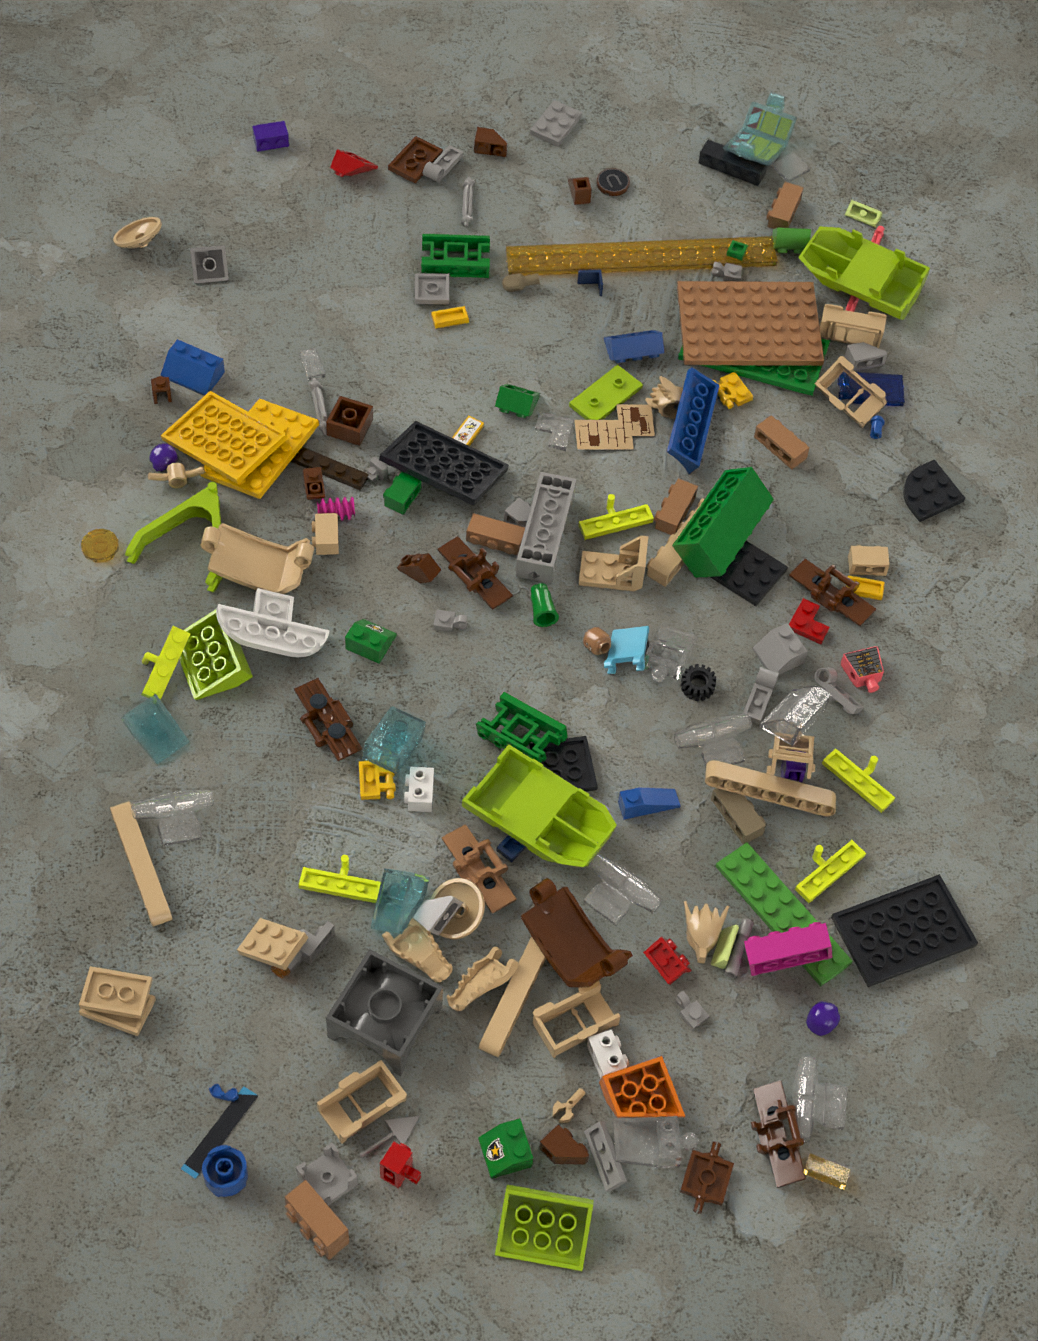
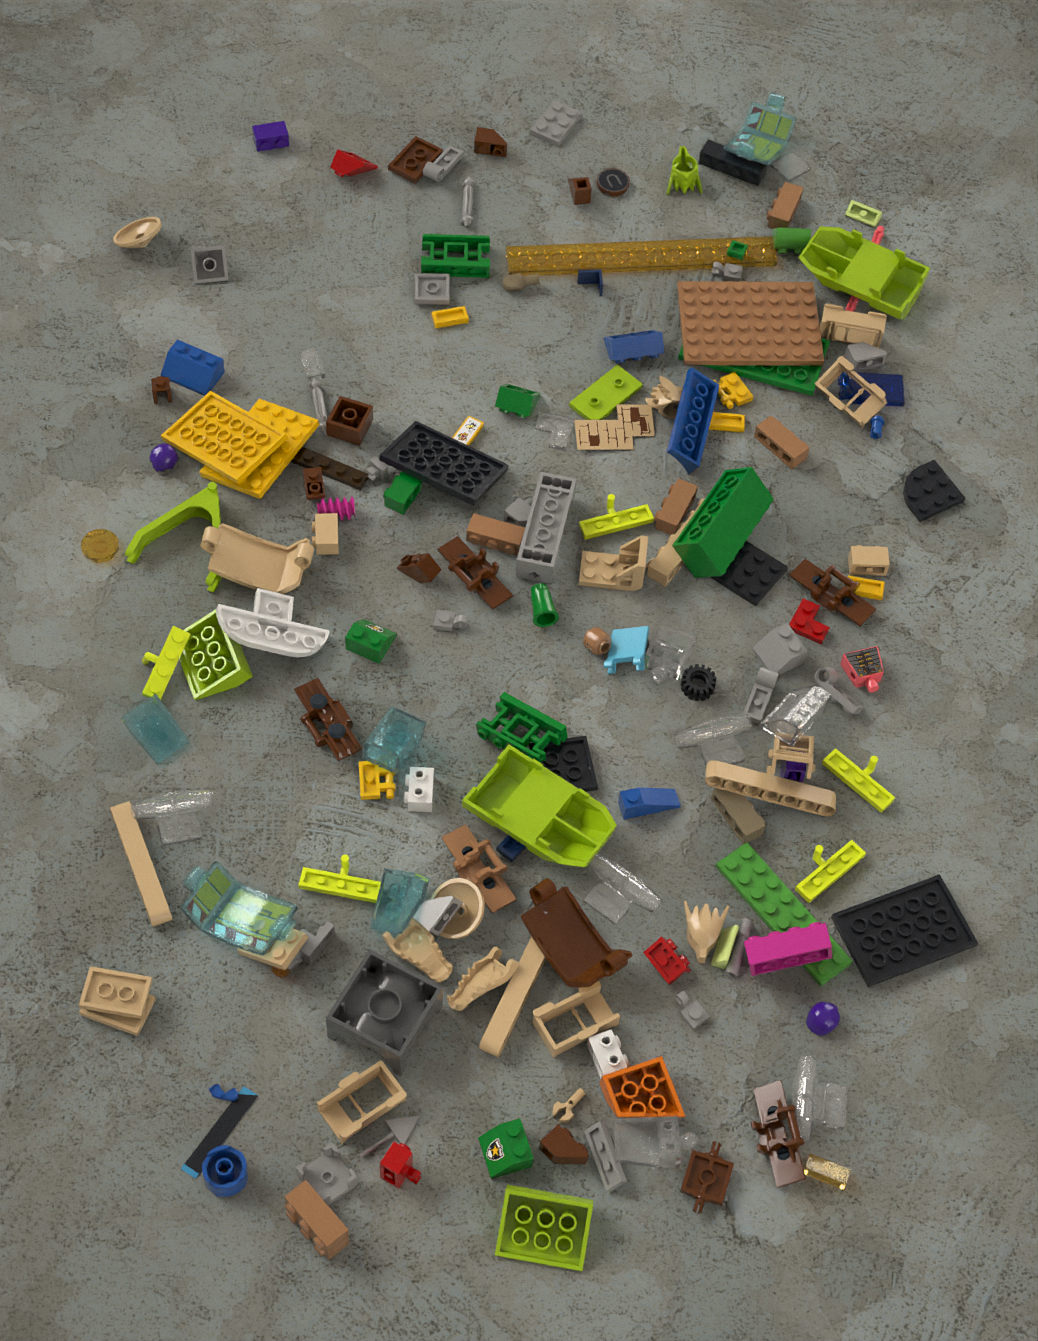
tan piece [148,463,205,488] -> none
none -> clear light blue panel [180,861,298,956]
none -> lime piece [666,146,702,195]
none -> yellow tile [709,412,745,433]

